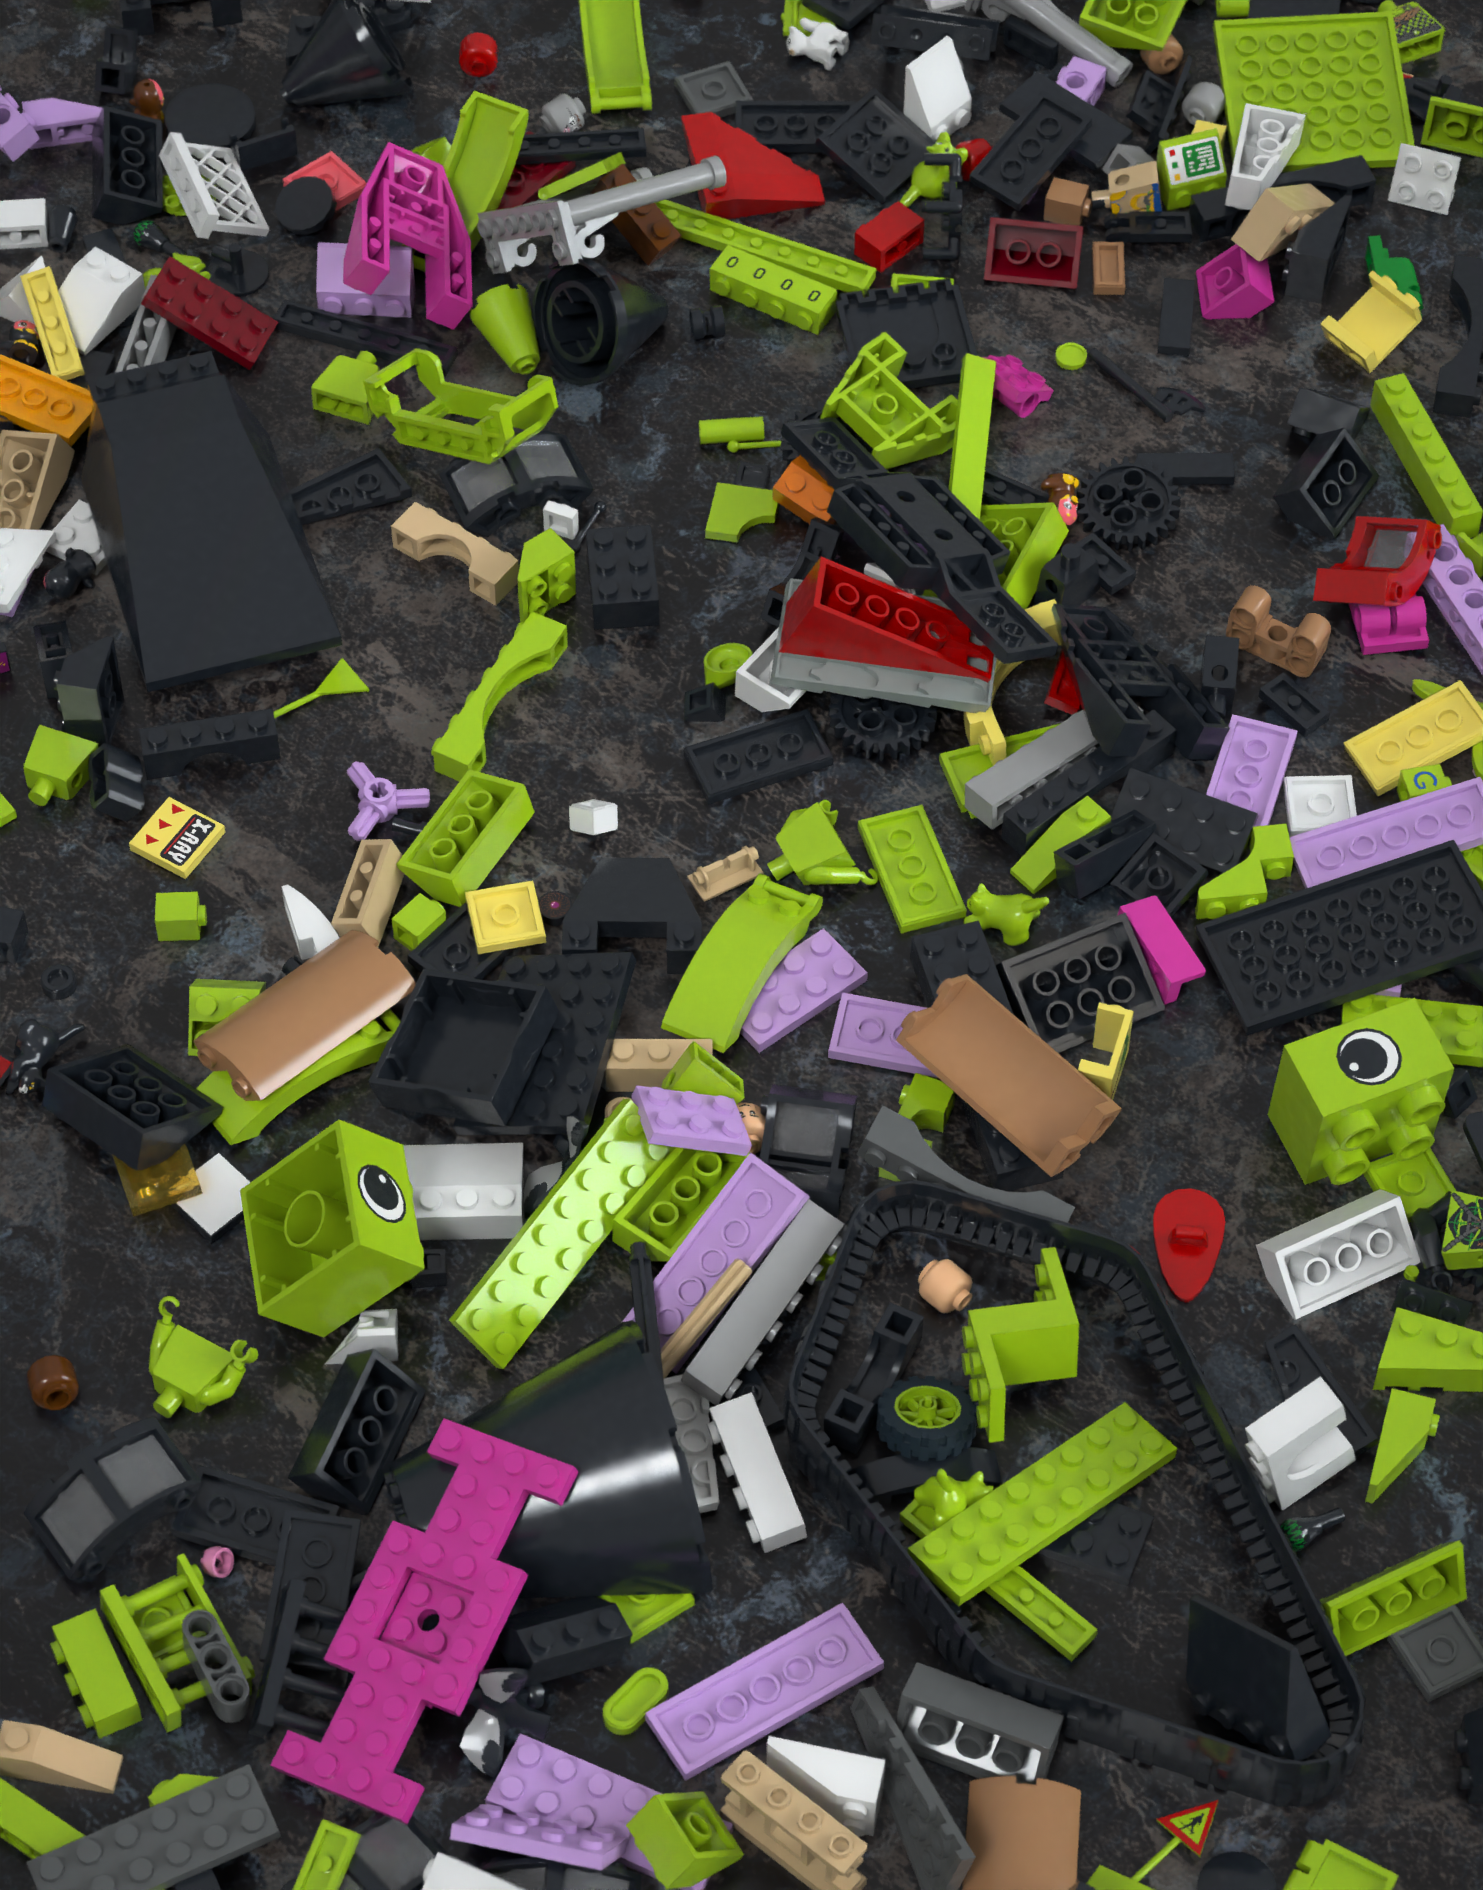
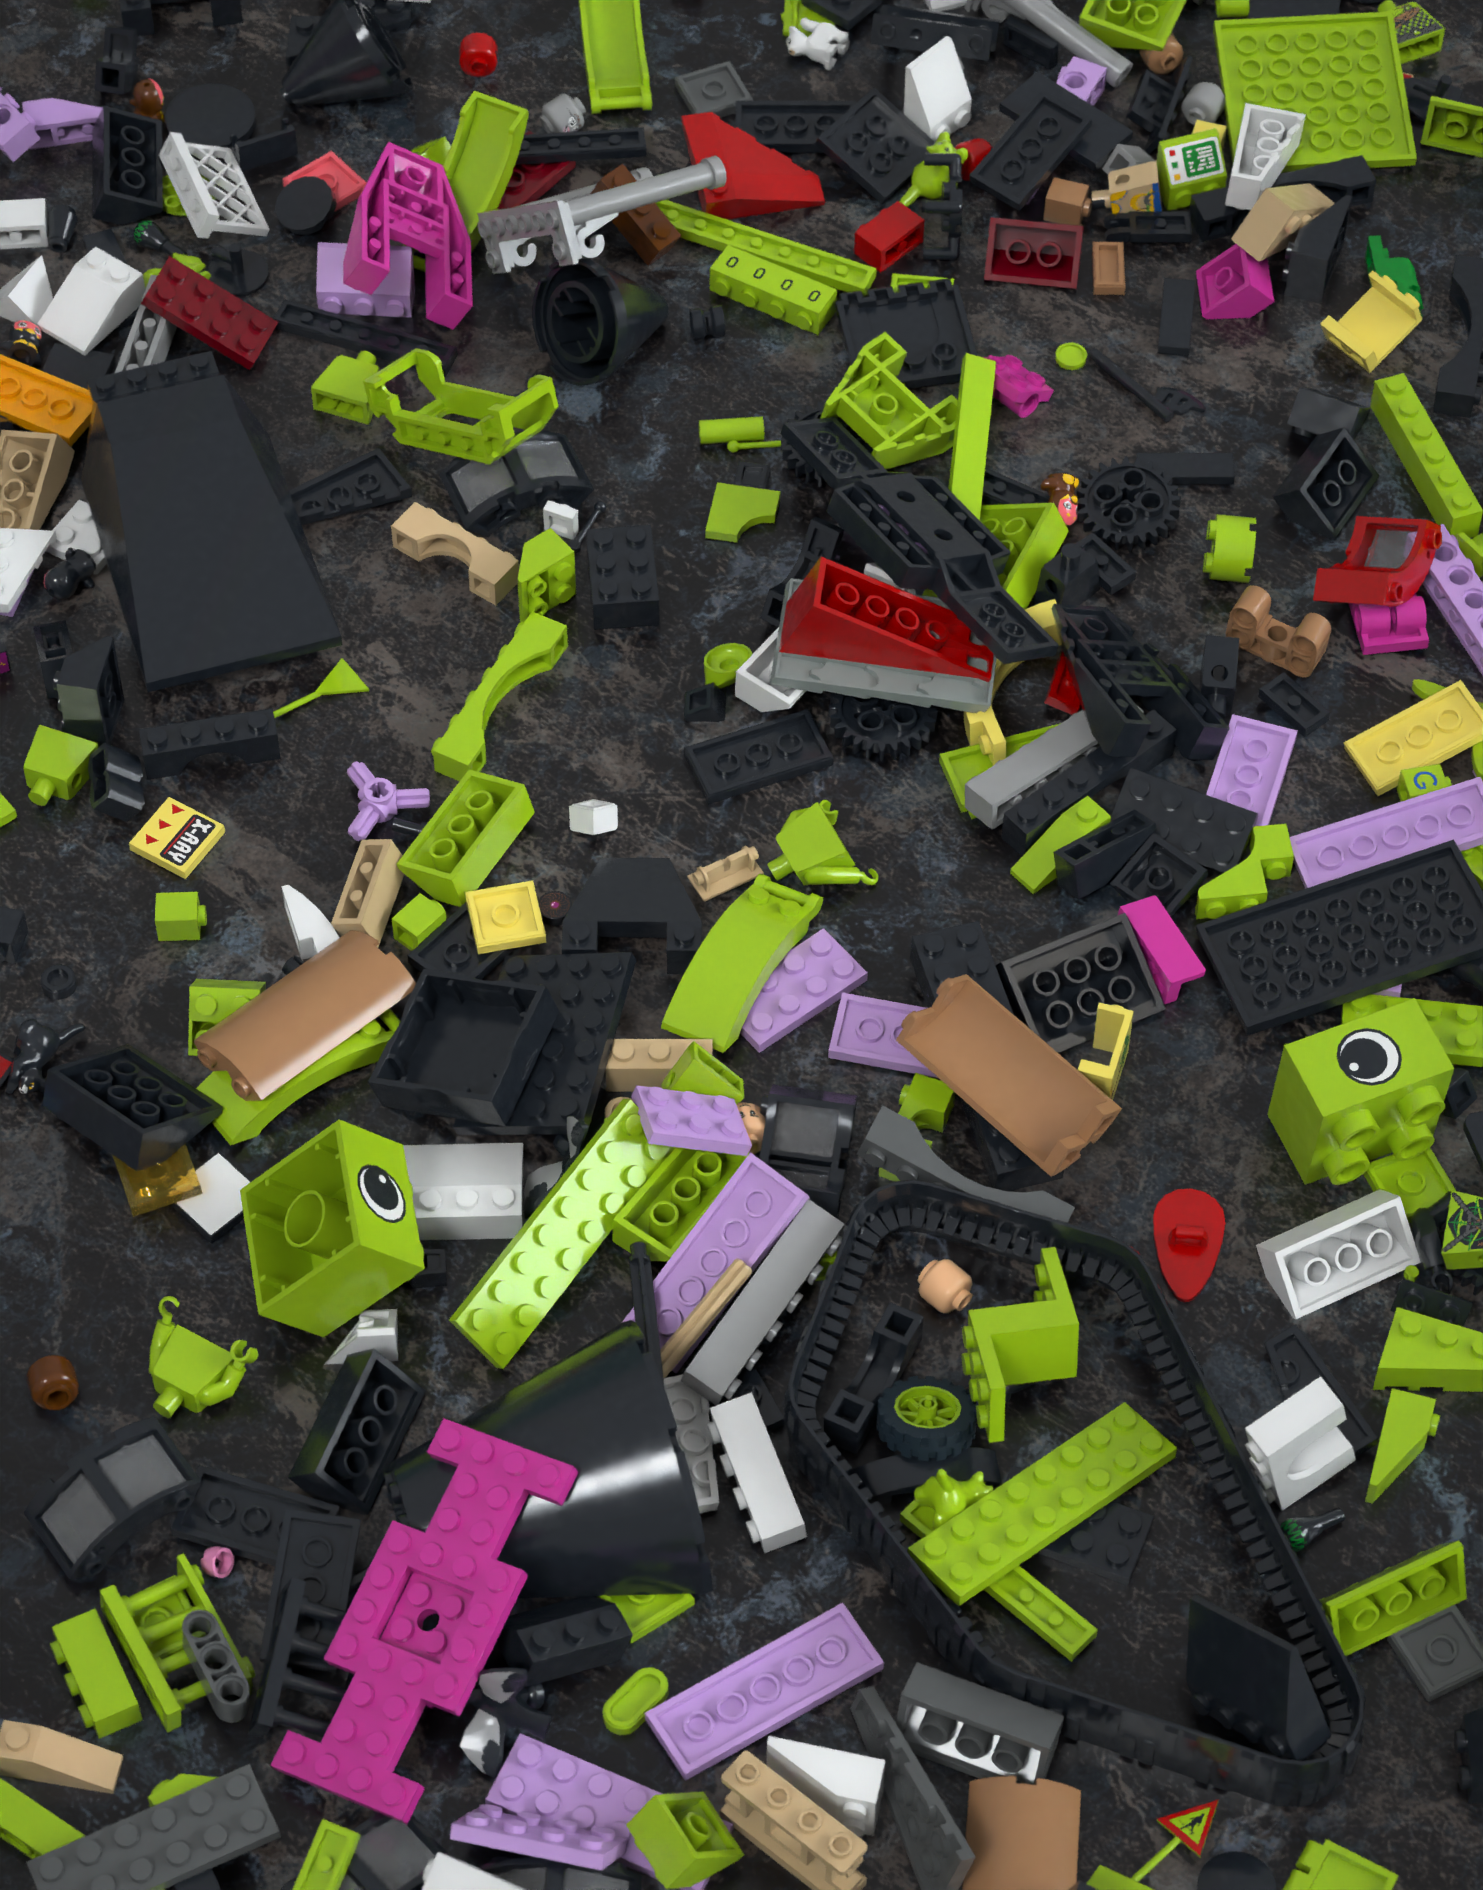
light yellow tile [20,266,85,381] -> none
lime cone [469,284,540,375] -> none
lime hinge [538,152,625,200] -> none
orange slope [773,455,835,524] -> none
lime tile [858,805,967,933] -> none
lime animal [963,883,1049,946] -> none
white tile [1283,775,1357,837] -> none
white hinge [1388,143,1461,215] -> none
none -> lime brick [1203,514,1256,583]

